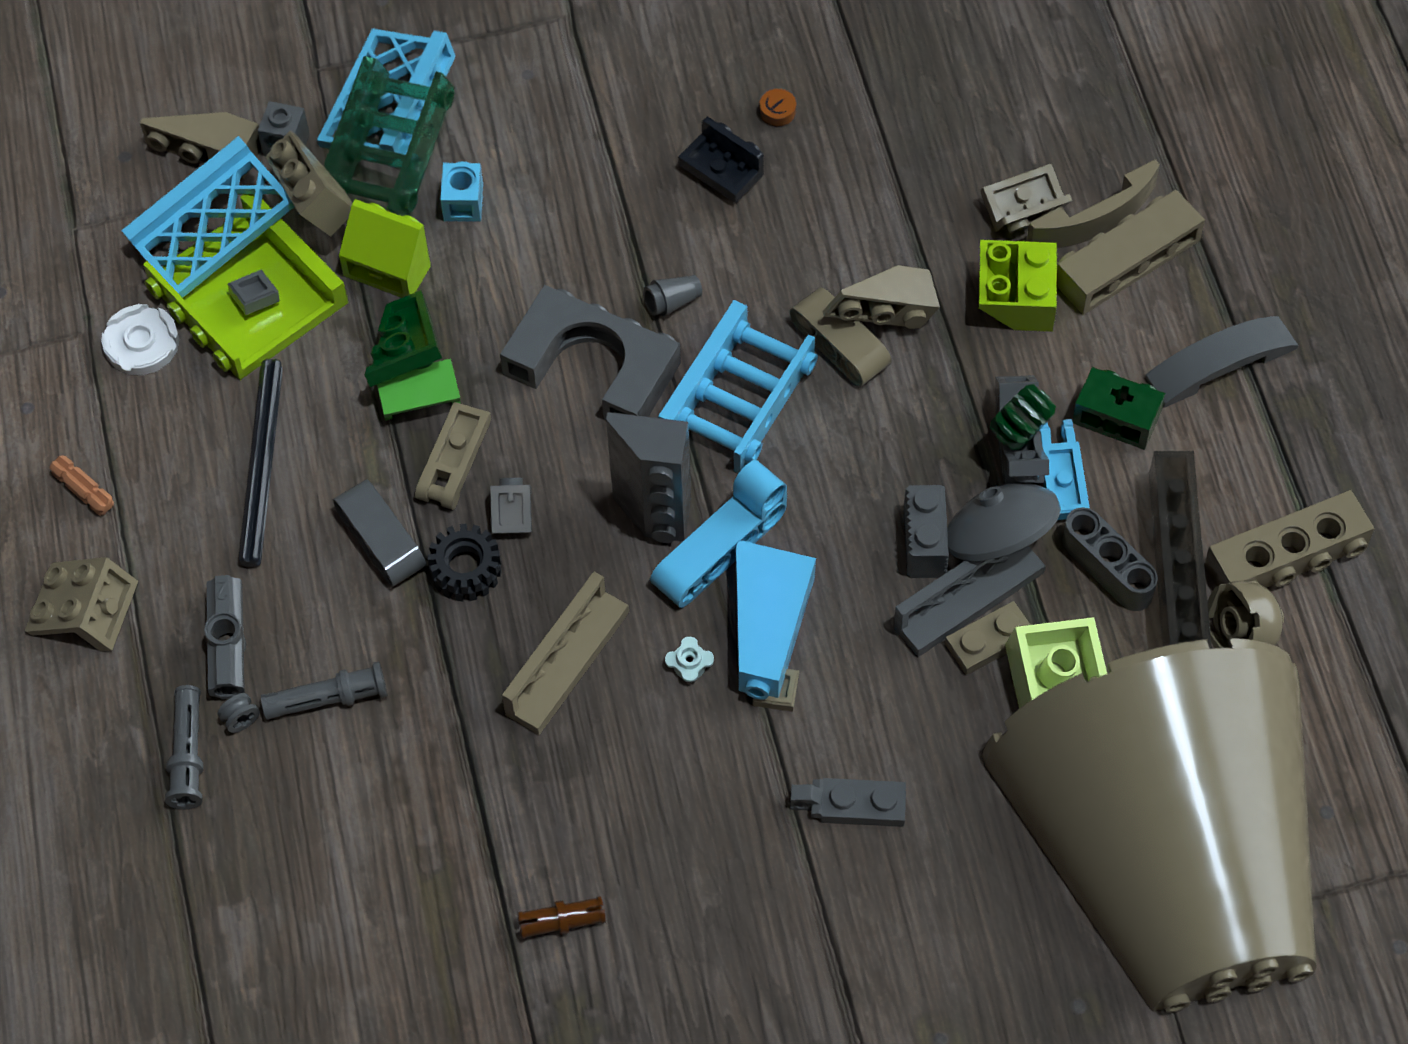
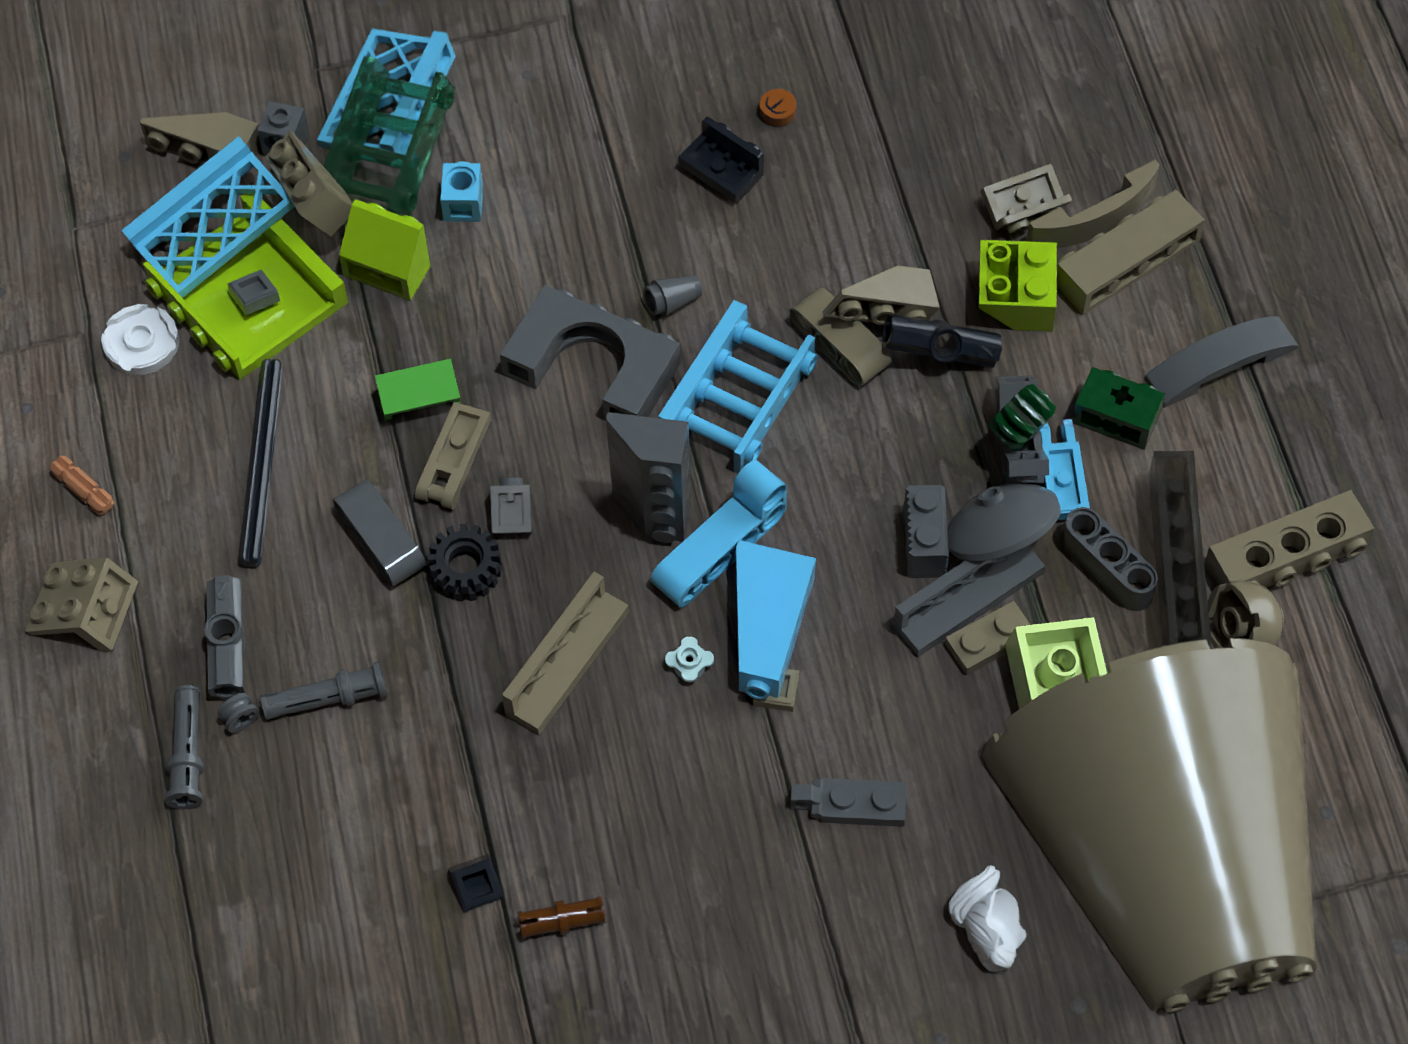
dark green wing [364,290,442,387] -> none
none -> black slope [449,854,504,912]
none -> black piece [882,314,1002,368]
none -> white hair [948,865,1027,972]

